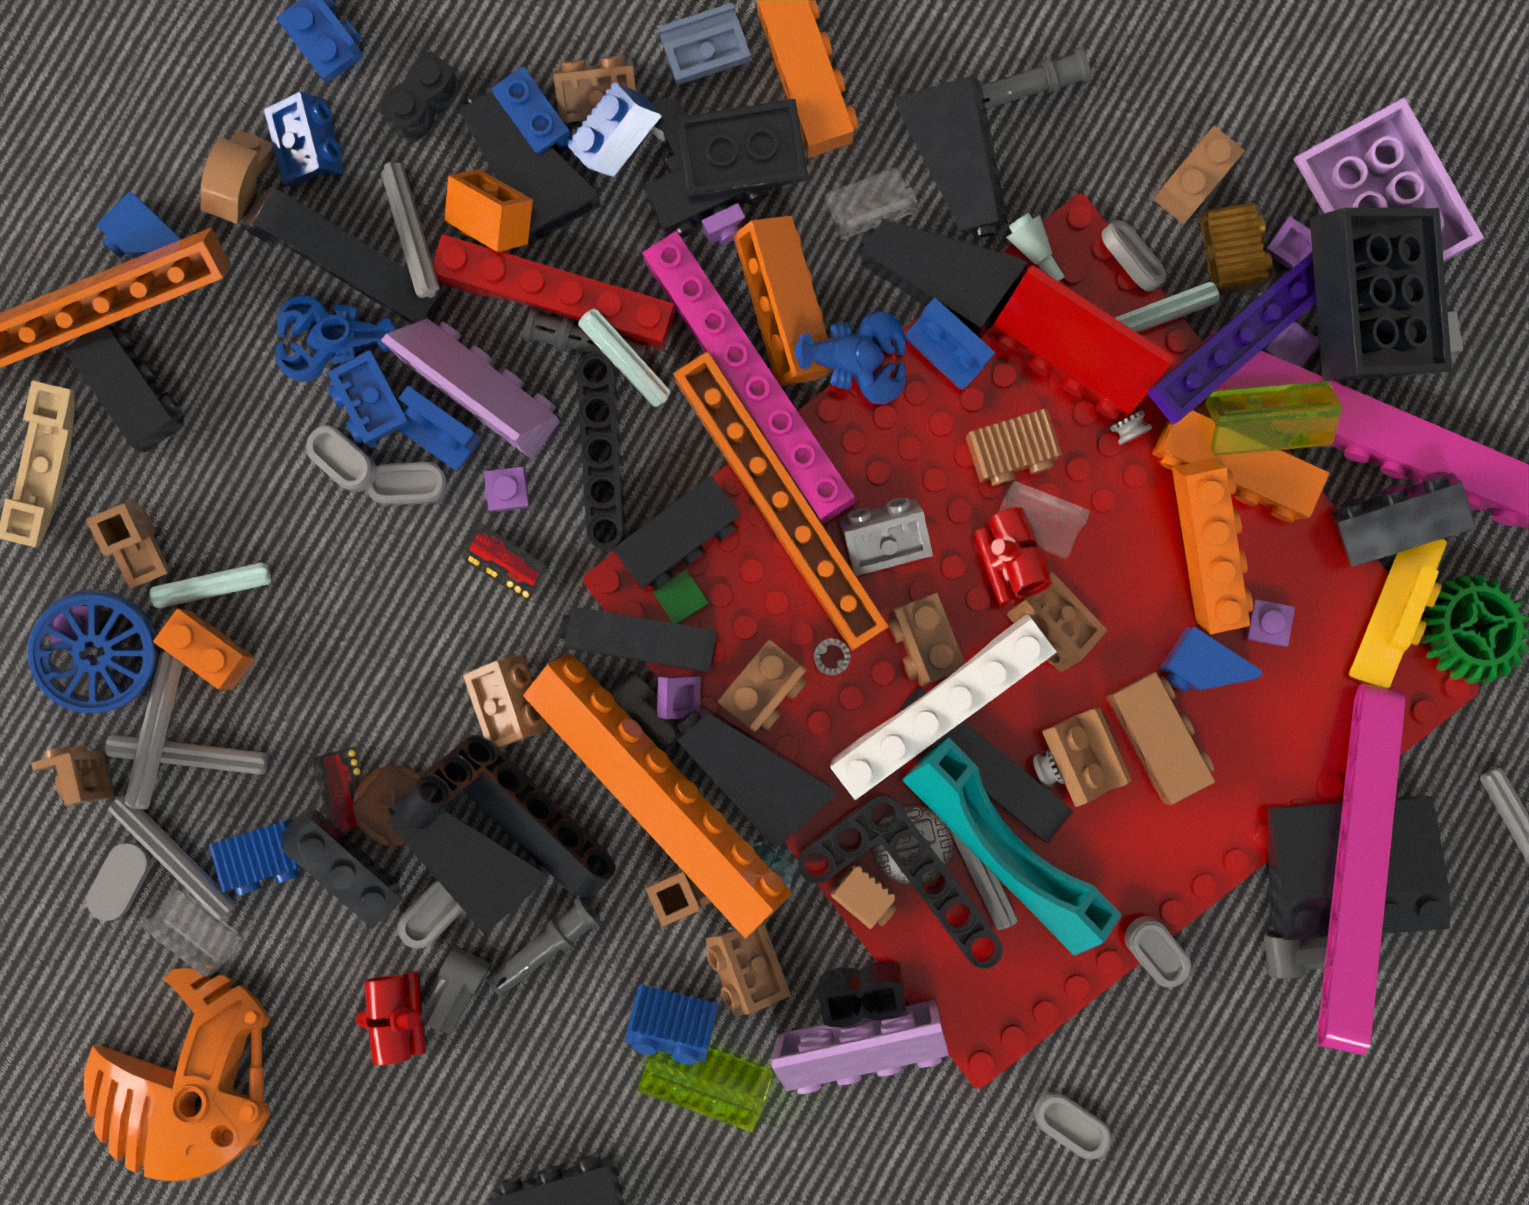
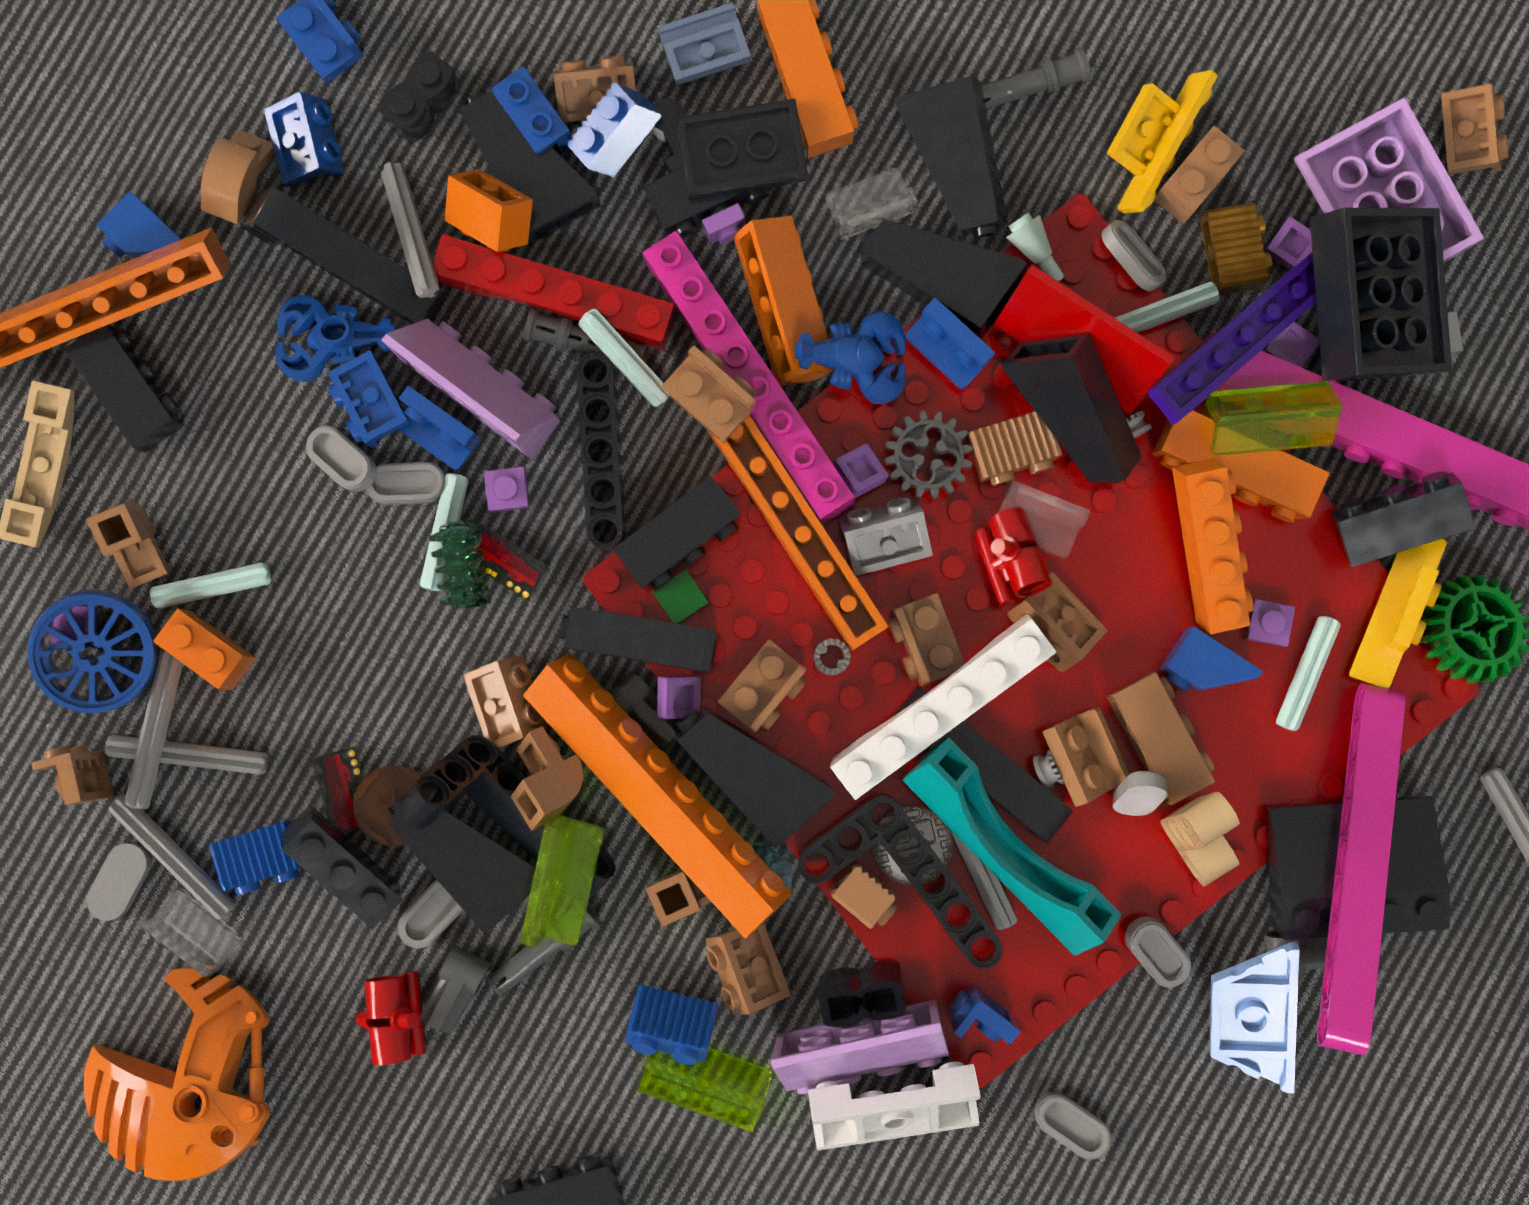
none -> light aqua axle [420,473,469,591]
none -> clear green piece [428,520,491,608]
none -> medium nougat brick [510,726,583,831]
none -> clear neon green panel [520,815,604,948]
none -> medium nougat bracket [661,345,756,444]
none -> white piece [807,1062,981,1150]
none -> medium lavender plate [832,443,889,498]
none -> dark grey gear [884,411,973,500]
none -> blue bracket [949,985,1021,1045]
none -> black slope [1002,333,1142,483]
none -> yellow bracket [1107,70,1218,213]
none -> light grey tile [1112,771,1168,816]
none -> tan beam [1160,792,1240,887]
none -> wing [1209,942,1300,1093]
none -> light aqua axle [1276,616,1341,731]
none -> medium nougat bracket [1441,83,1509,175]

